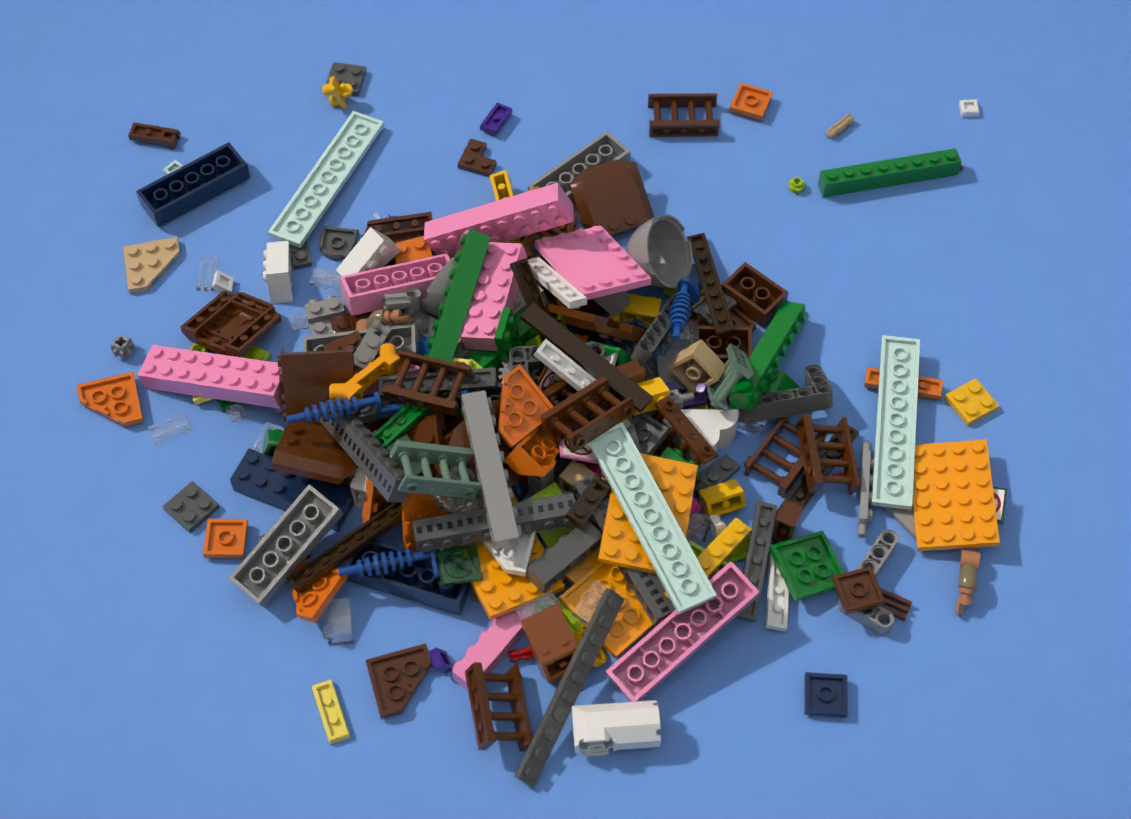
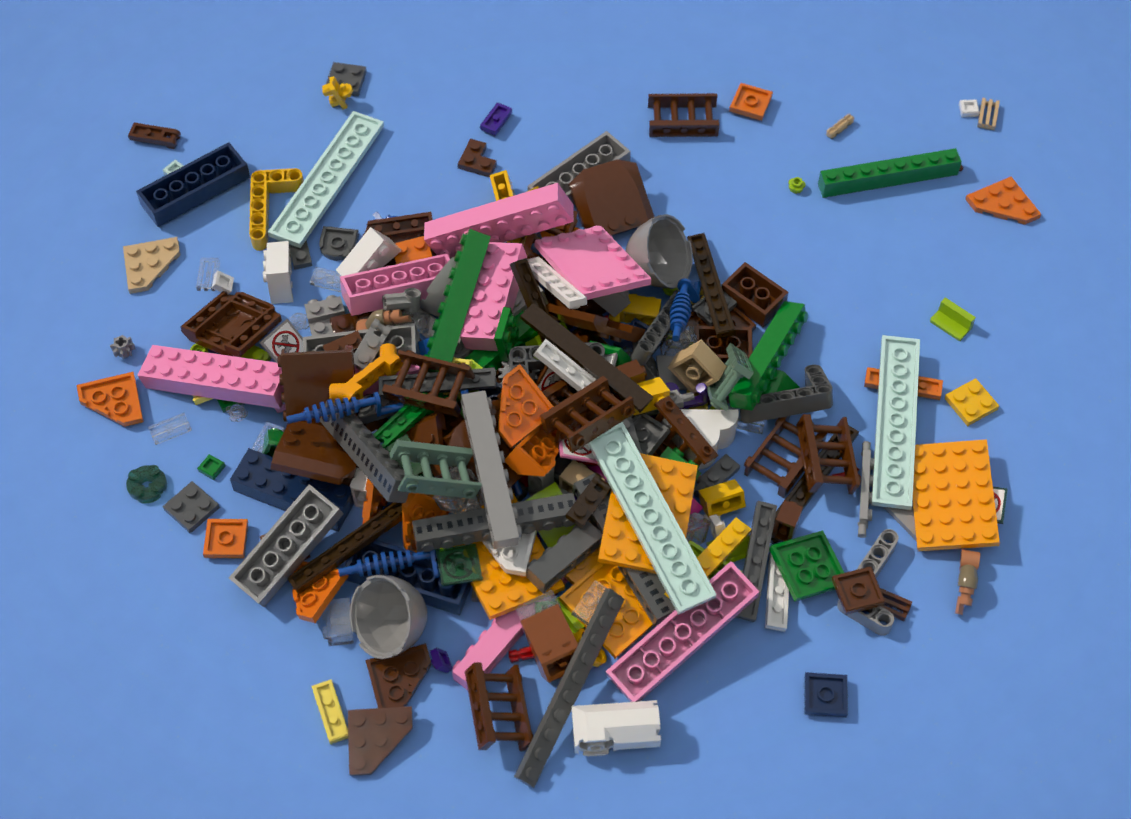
none -> clear green plate [126,465,167,503]
none -> green tile [197,454,226,480]
none -> yellow beam [249,168,304,251]
none -> piece [260,319,303,363]
none -> reddish brown plate [348,706,413,776]
none -> light grey piece [350,575,428,659]
none -> lime panel [930,297,976,341]
none -> orange plate [965,177,1041,225]
none -> tan tile [977,98,1000,130]

